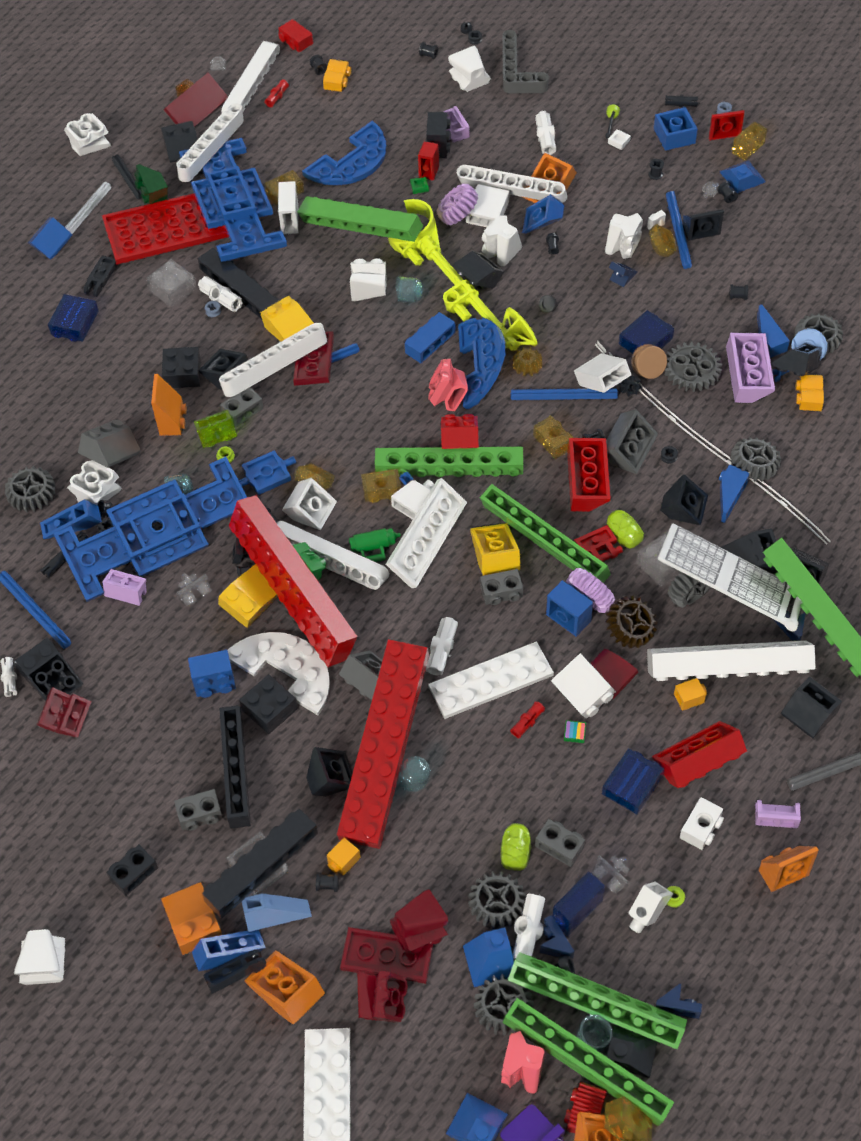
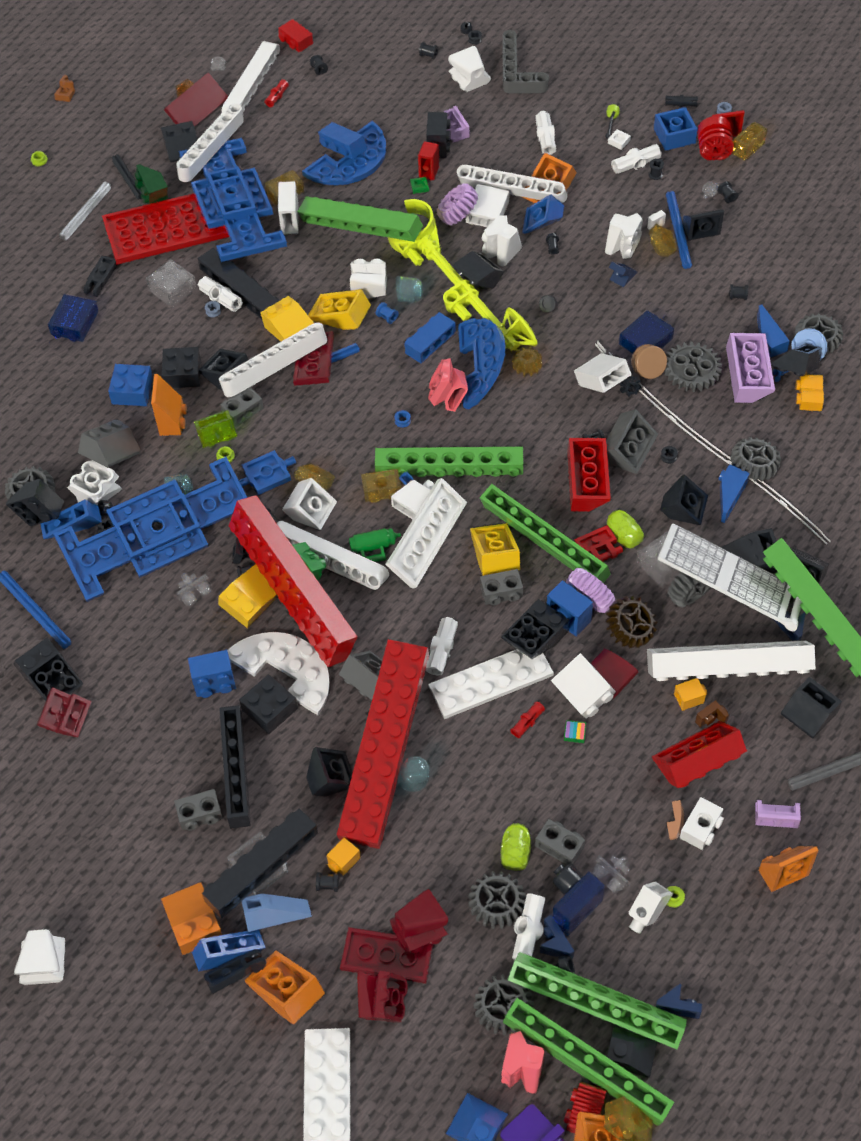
white pin [0,657,17,697] -> none
blue slope [28,217,72,260] -> none
black pin [40,531,88,578] -> none
white piece [64,113,111,156] -> none
lavender hinge [103,569,146,606] -> none
black brick [106,844,158,896] -> none
light orange brick [323,59,351,92] -> none
red brick [441,414,479,449] -> none
blue slope [463,927,514,987] -> none
blue axle [511,388,618,400] -> none
clear yellow brick [533,416,573,459] -> none
clear light blue helmet [577,1015,613,1053] -> none
clear blue brick [602,748,664,815] -> none
blue slope [720,160,765,193] -> none
none -> black slope [6,479,64,526]
none -> lime plate [31,151,47,166]
none -> dark orange slope [54,75,75,102]
none -> blue brick [108,364,153,406]
none -> yellow slope [308,289,371,330]
none -> blue brick [318,122,367,159]
none -> blue bush [375,302,399,324]
none -> blue bush [394,410,411,428]
none -> black slope [501,599,569,659]
none -> black head [553,864,584,896]
none -> white piece [611,144,661,173]
none -> nougat slope [667,800,684,840]
none -> reddish brown bracket [695,701,729,728]
none -> red wheel [697,116,734,160]

